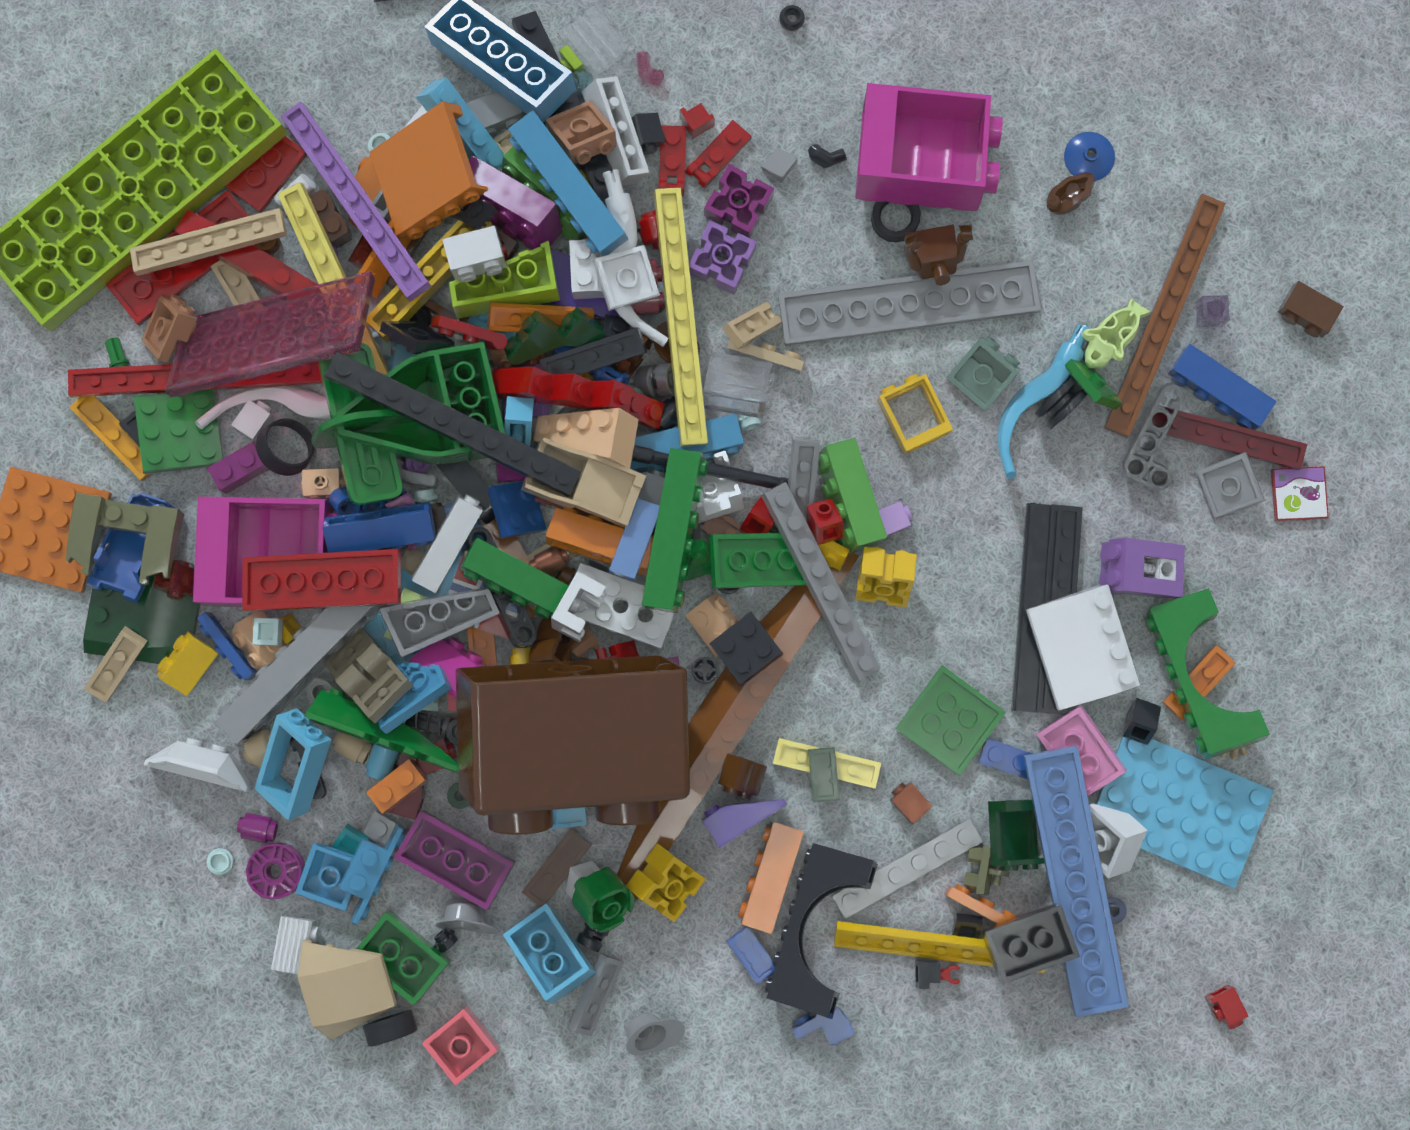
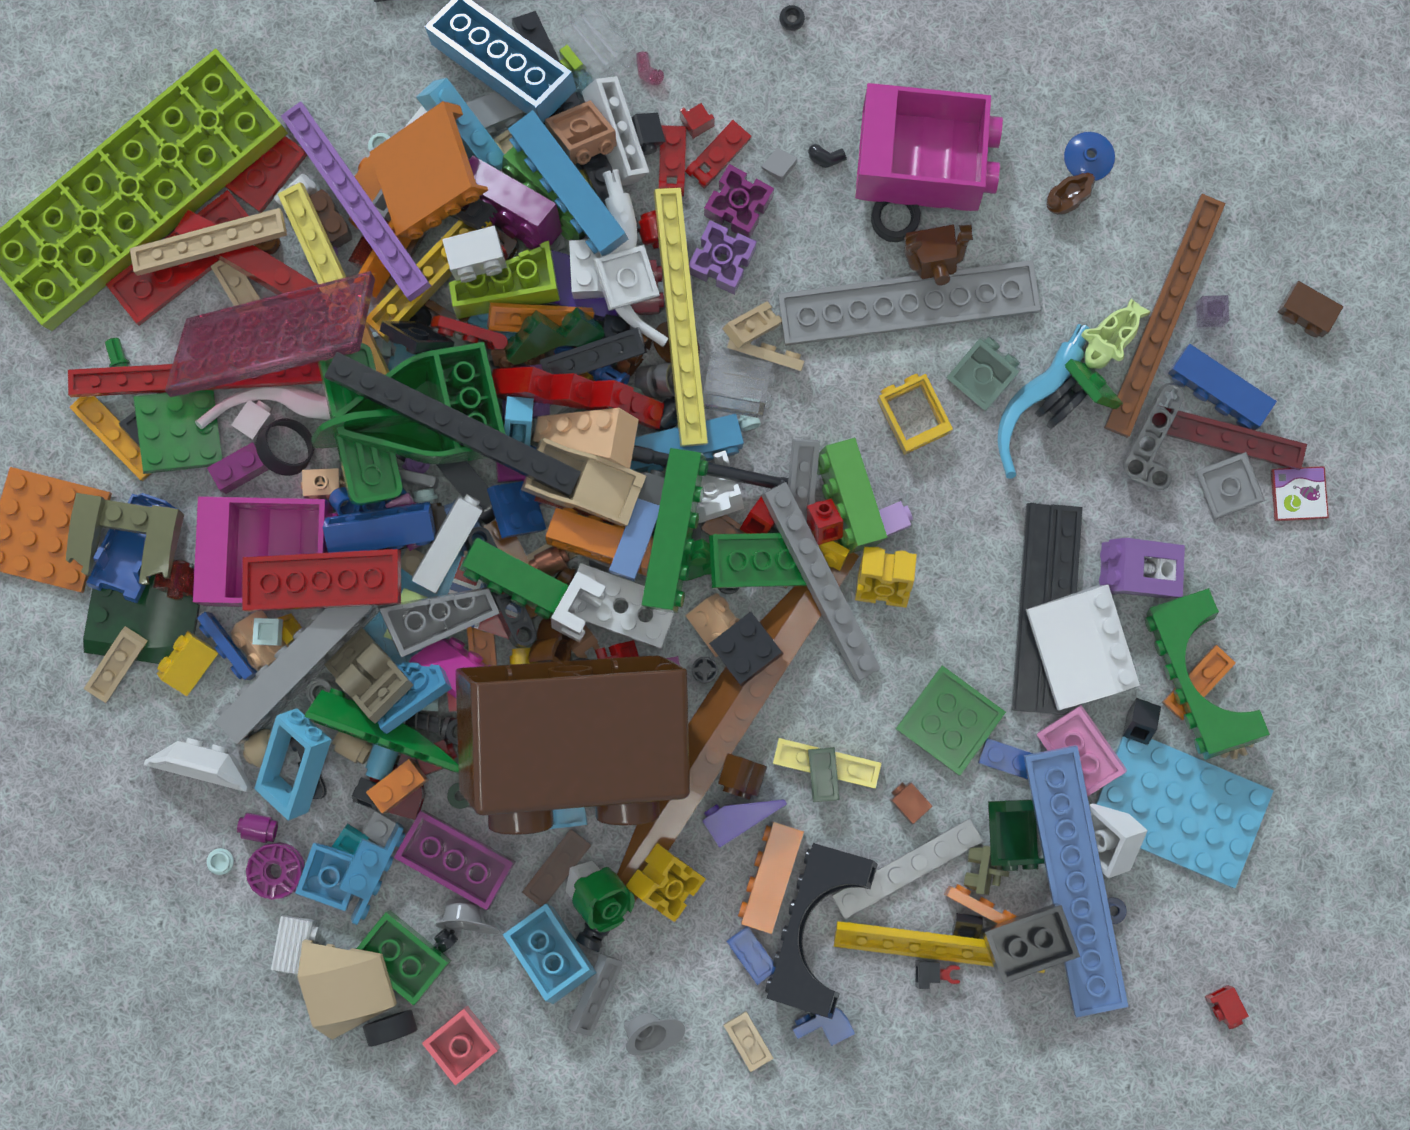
nougat plate [141,294,197,363] -> none
none -> black piece [352,777,381,811]
none -> tan plate [723,1011,774,1072]

